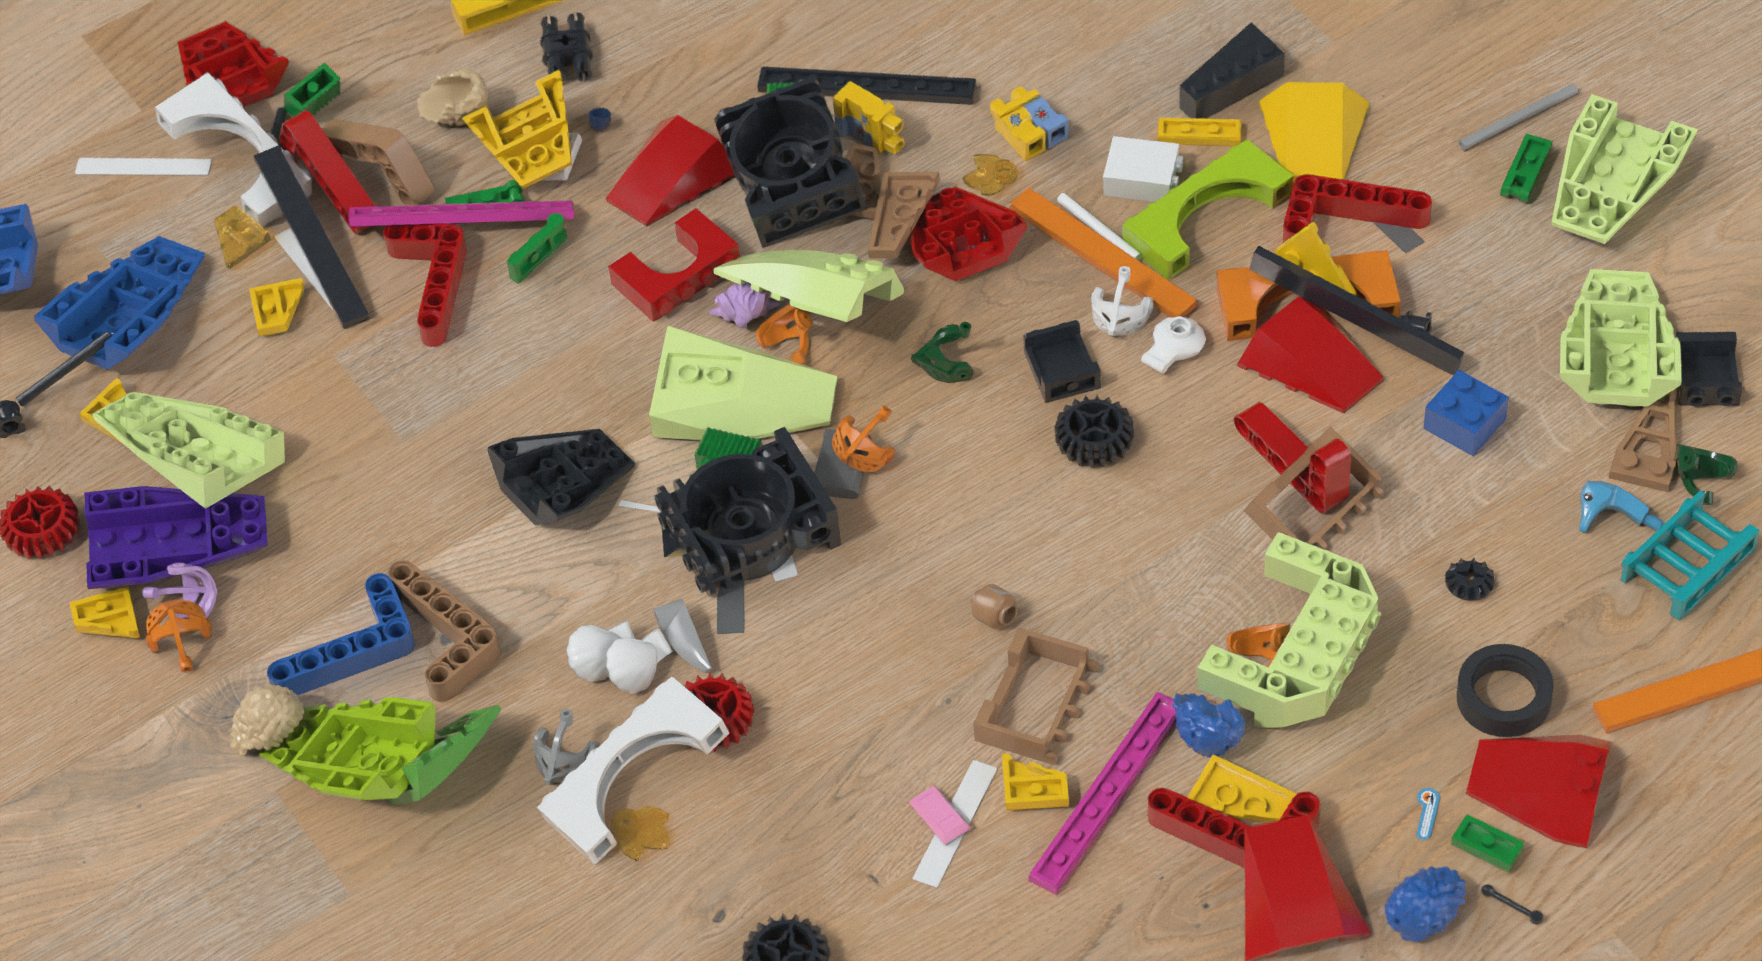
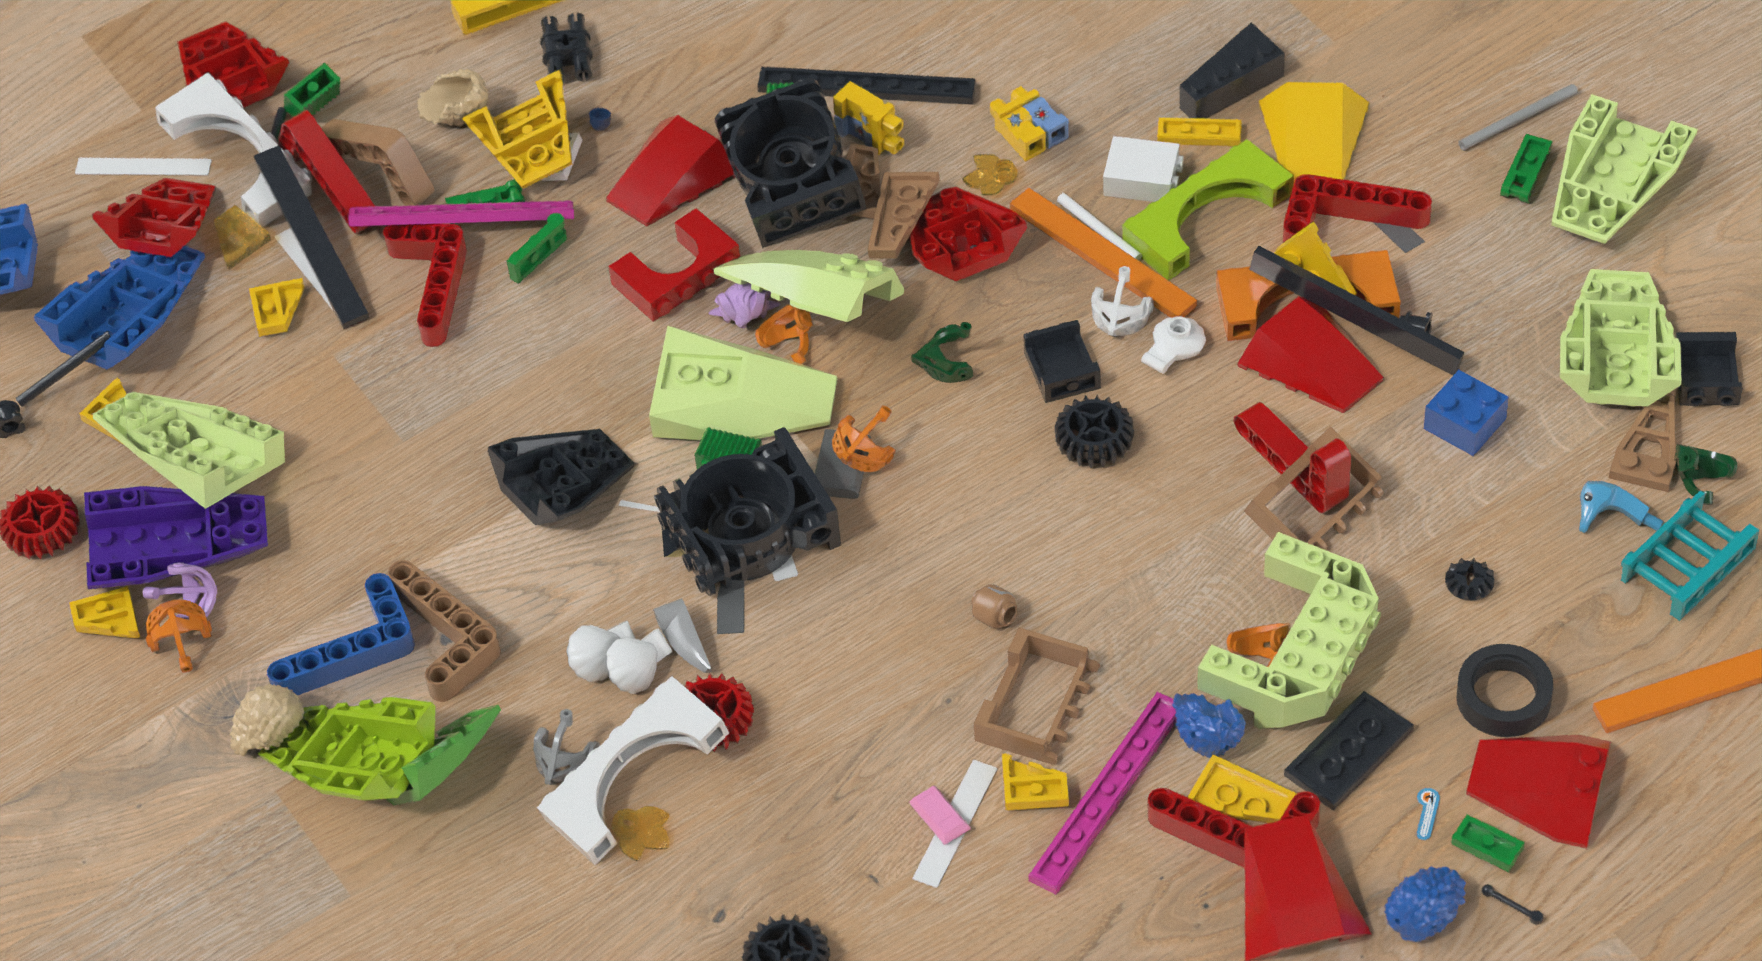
none -> red wedge [92,178,216,257]
none -> black tile [1284,691,1413,811]

